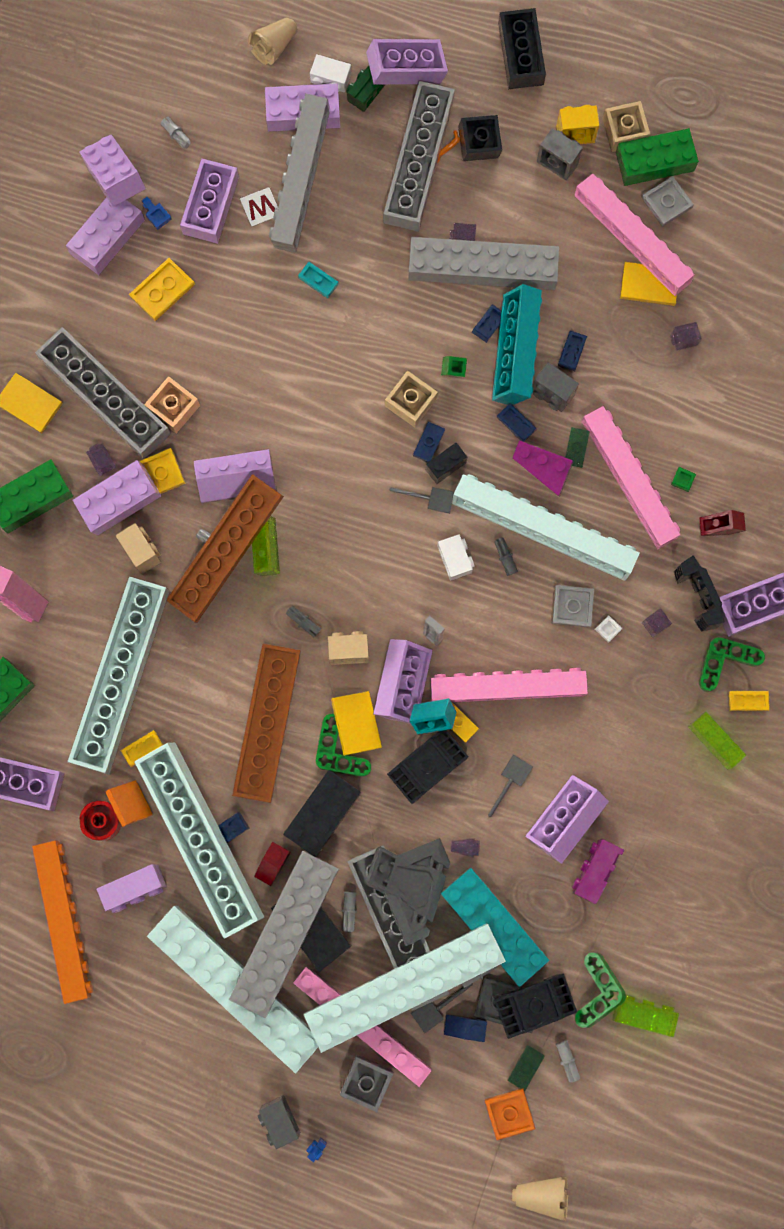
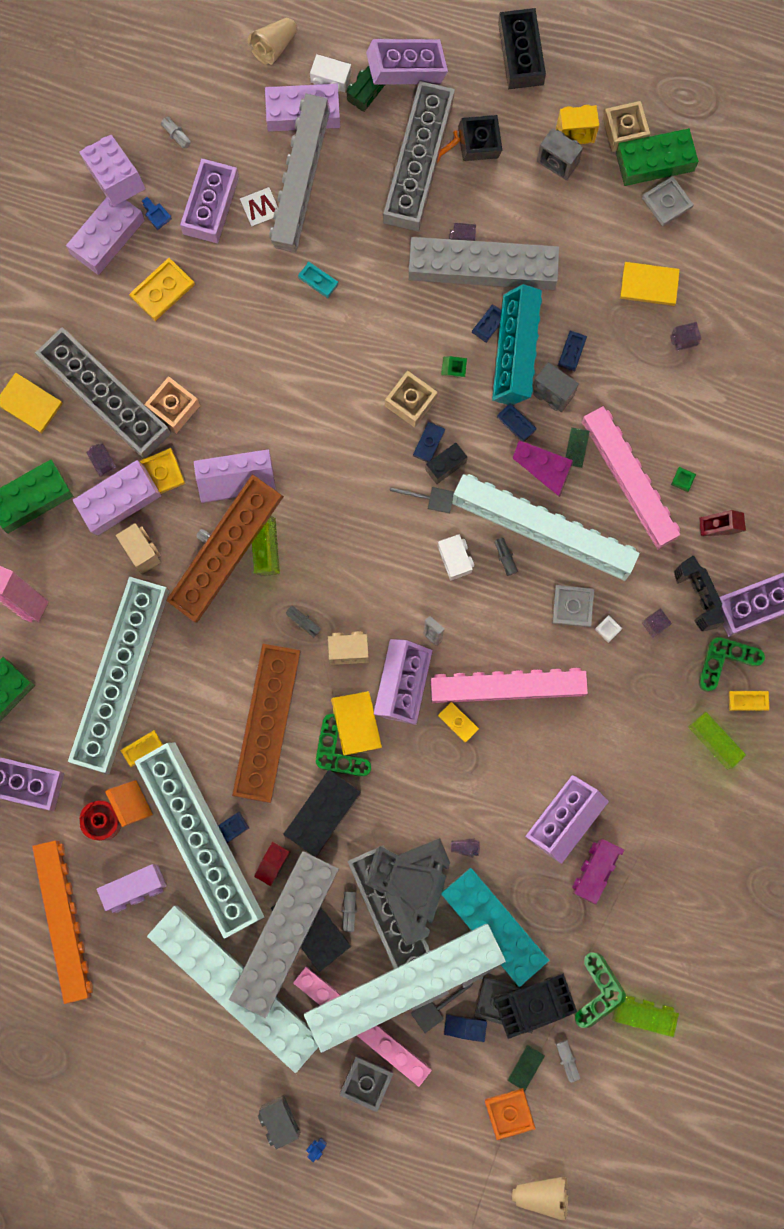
black plate [387,730,469,804] -> none
teal brick [410,698,457,734] -> none
dark grey piece [488,755,533,817] -> none
bright pink brick [574,174,694,296] -> none

